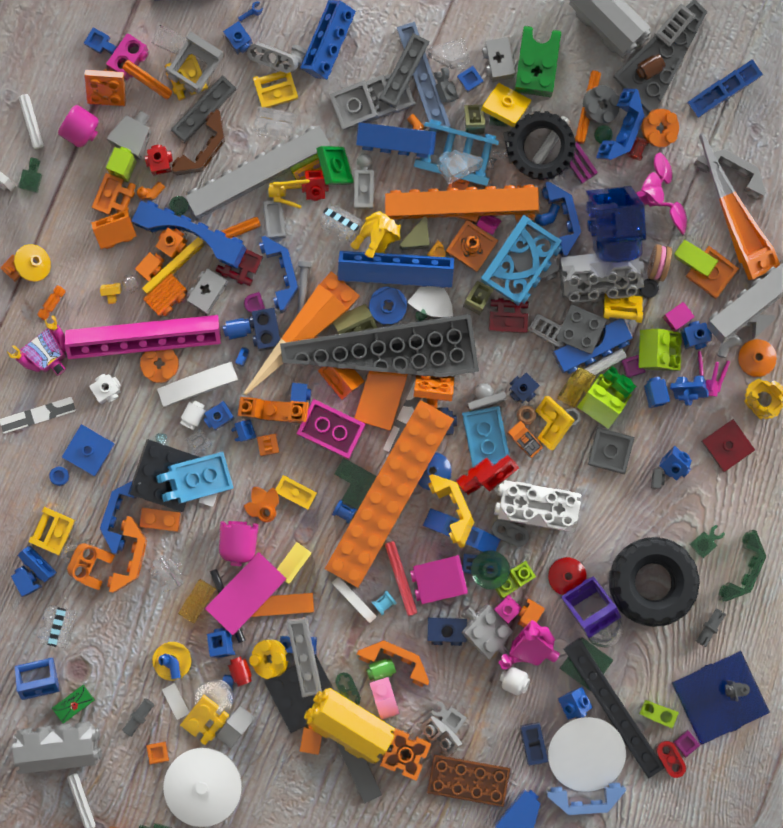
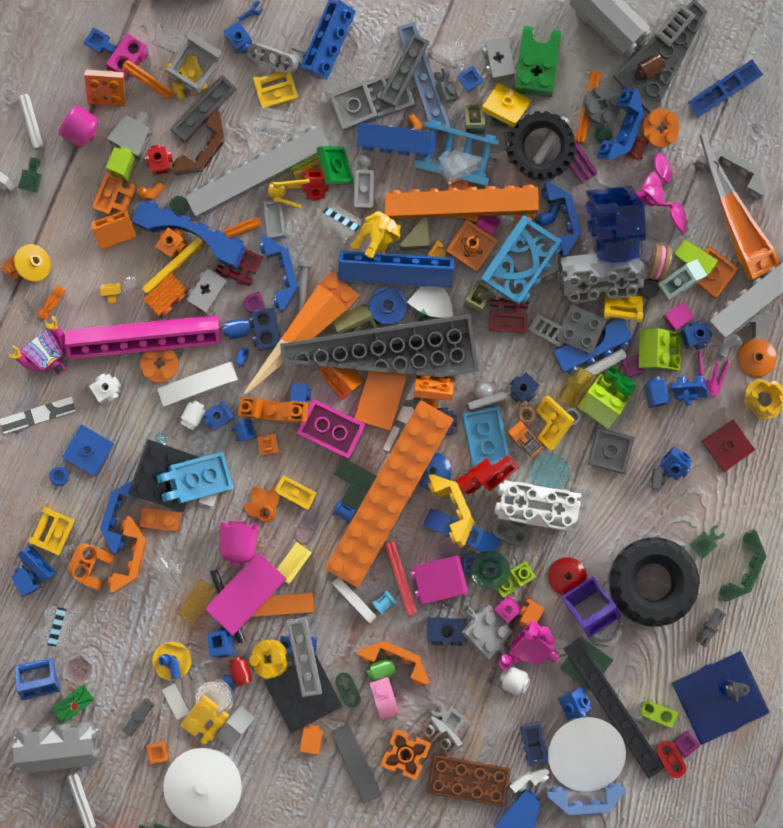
orange brick [135,252,165,282] -> none
yellow brick [304,688,395,764] -> none
none -> white slope [509,768,549,793]
none -> clear light blue tile [531,453,570,489]
none -> light aqua brick [659,259,707,300]

